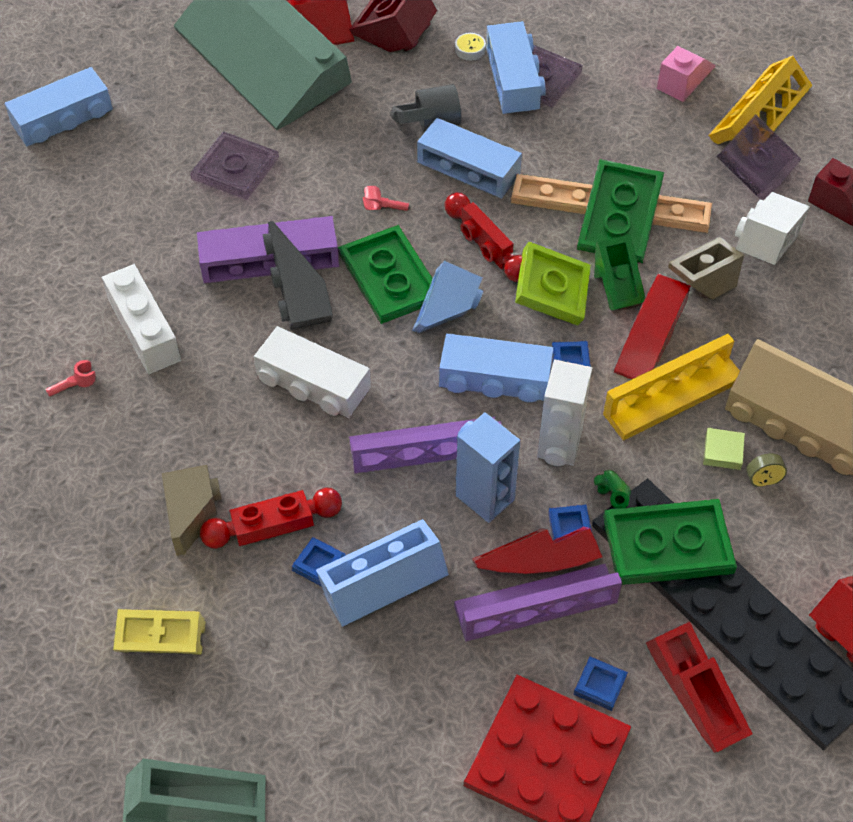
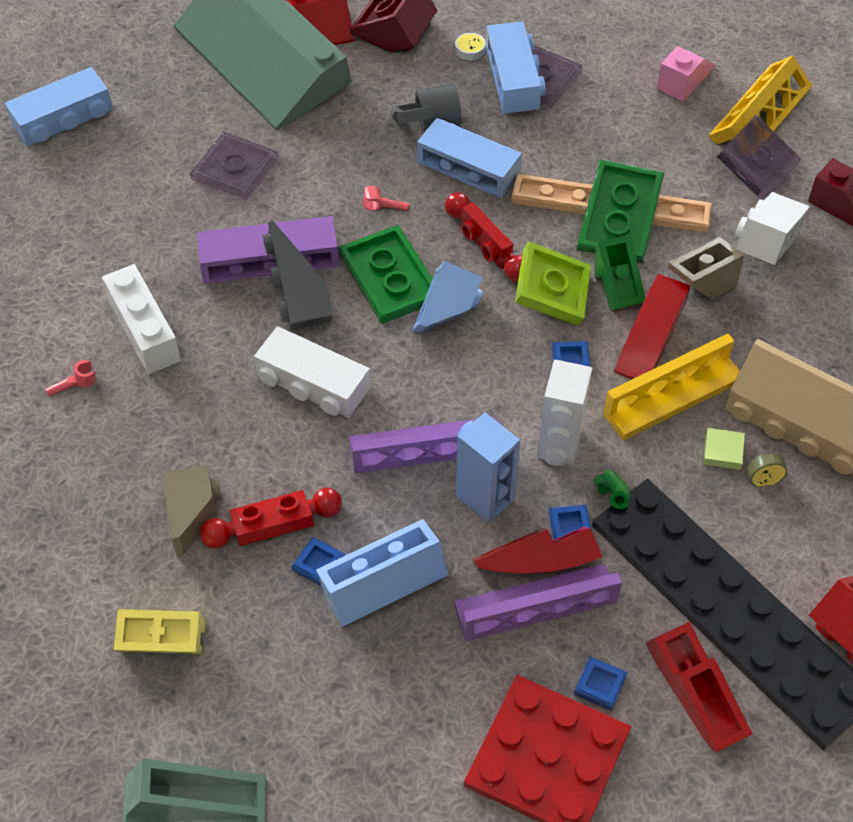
light blue brick [439,333,553,402] -> none
green tile [603,499,737,585] -> none

